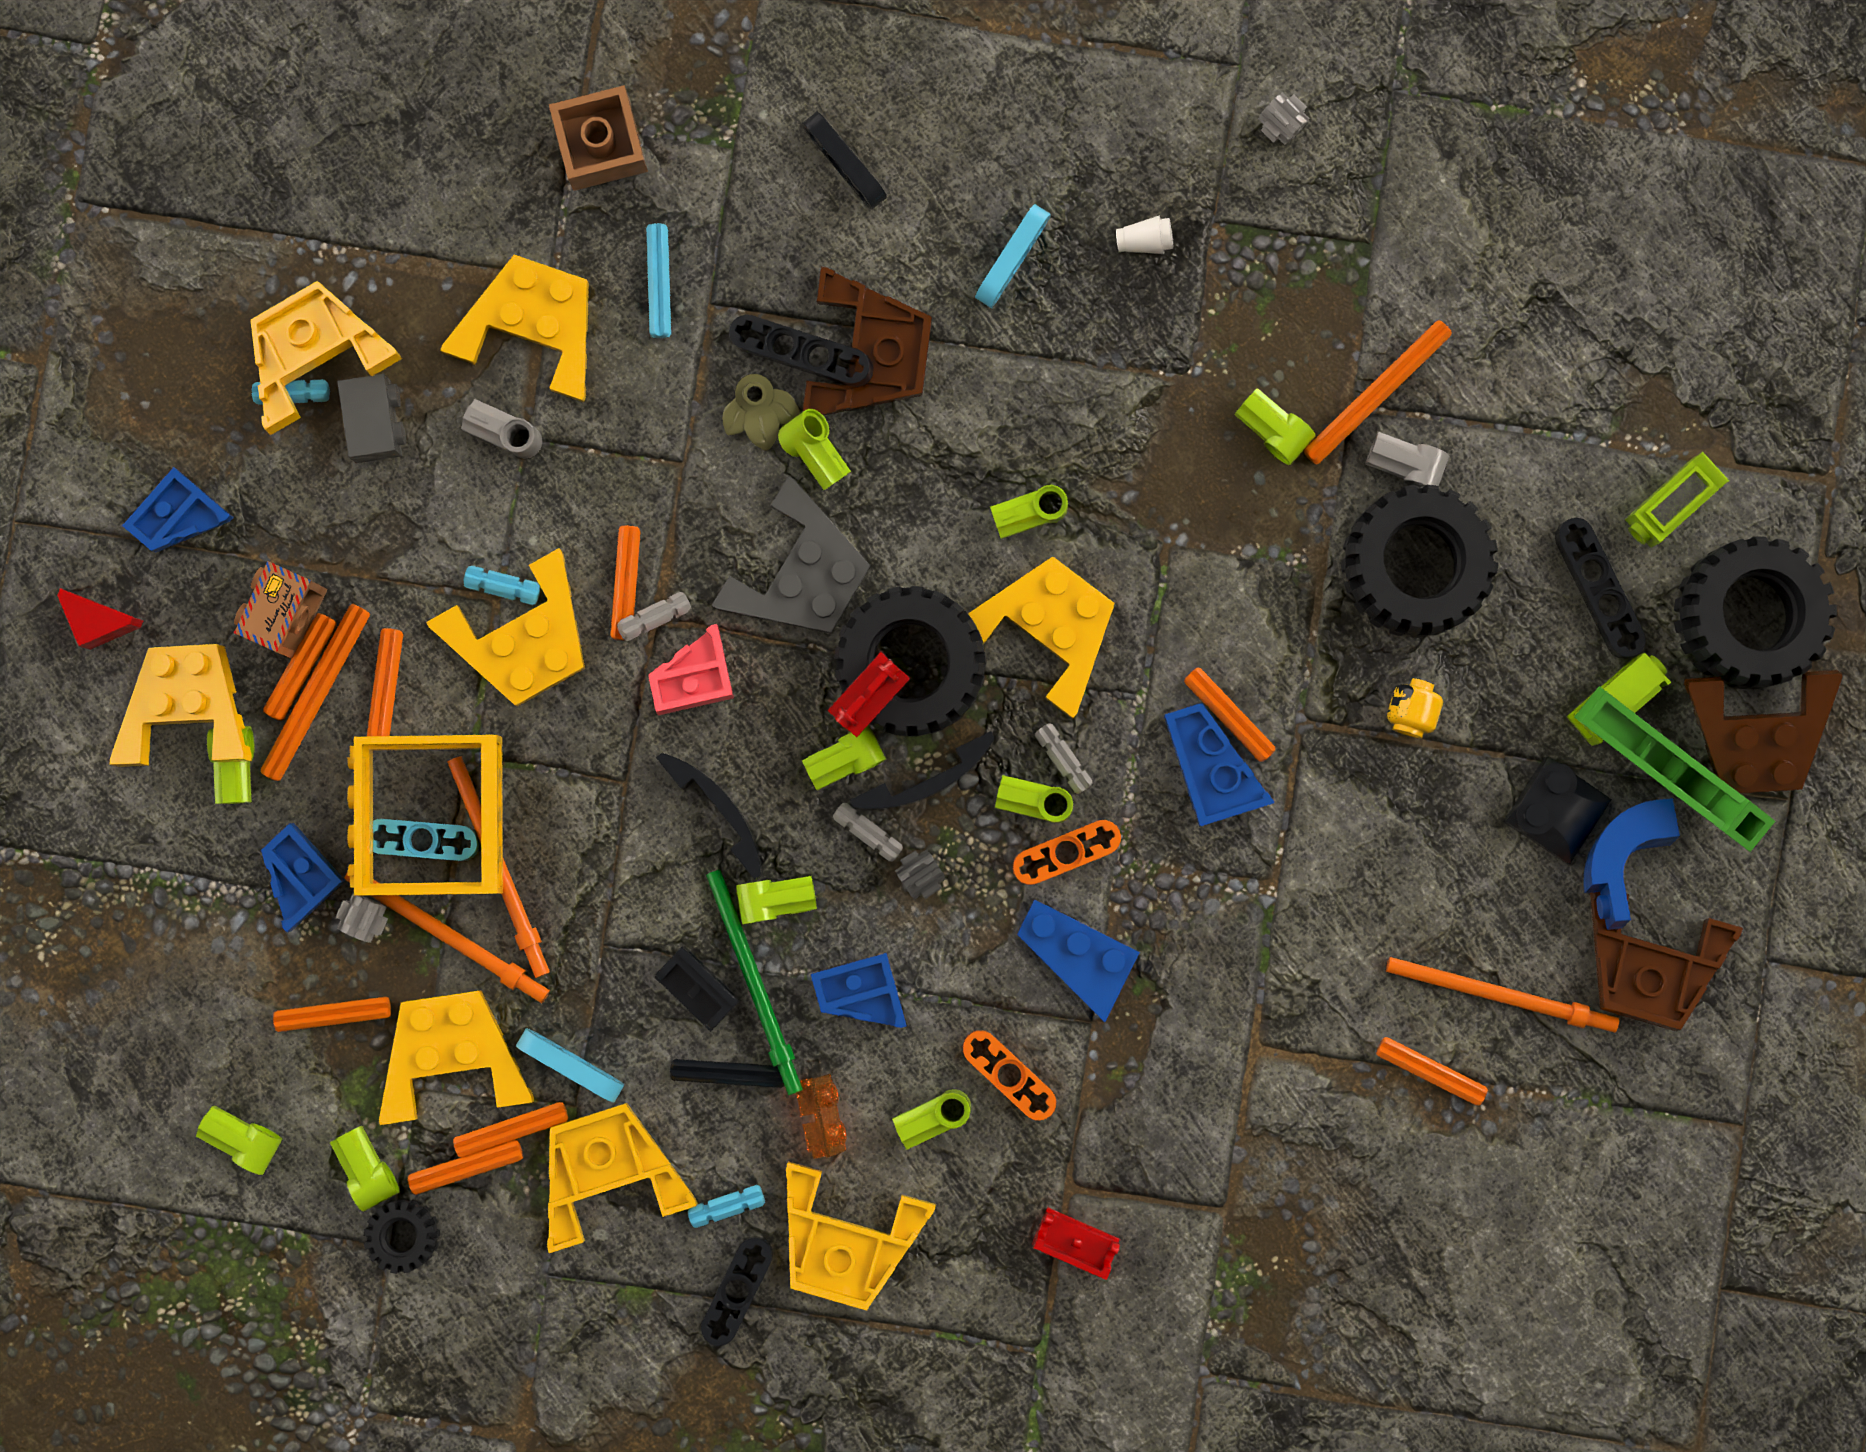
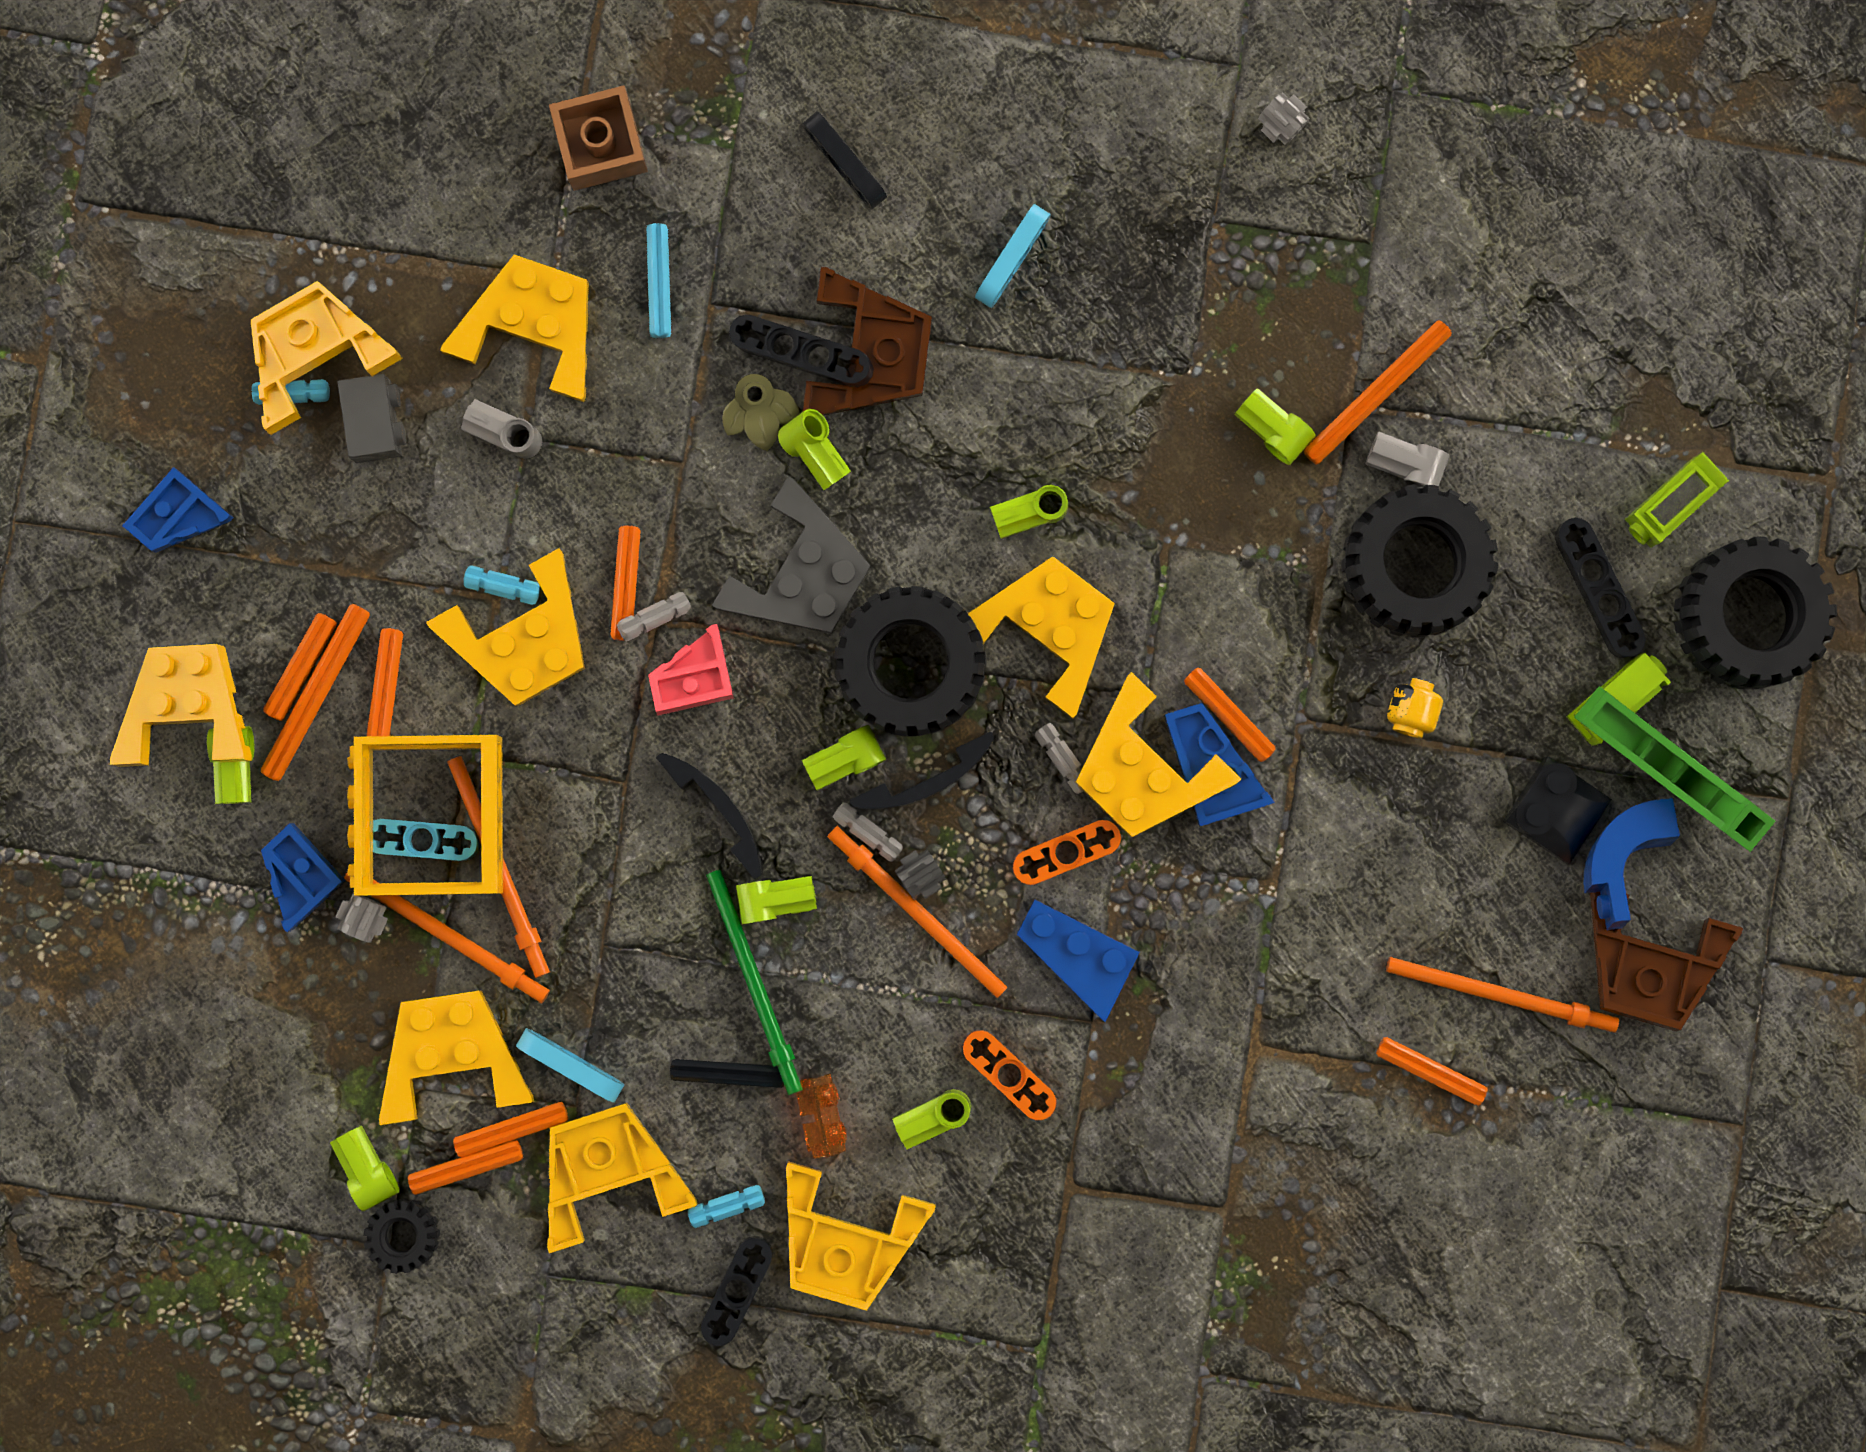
red slope [57,588,143,650] -> none
lime piece [196,1106,282,1175] -> none
medium nougat brick [234,561,328,658] -> none
orange axle [273,997,391,1032] -> none
black hinge [654,946,741,1032] -> none
blue wing [811,953,907,1028] -> none
red hinge [828,652,911,737] -> none
lime piece [995,775,1073,823] -> none
red hinge [1032,1207,1120,1280] -> none
white cone [1116,215,1173,254] -> none
reddish brown wing [1684,670,1842,793] -> none
none -> orange bar [827,825,1007,998]
none -> yellow wing [1076,672,1241,838]

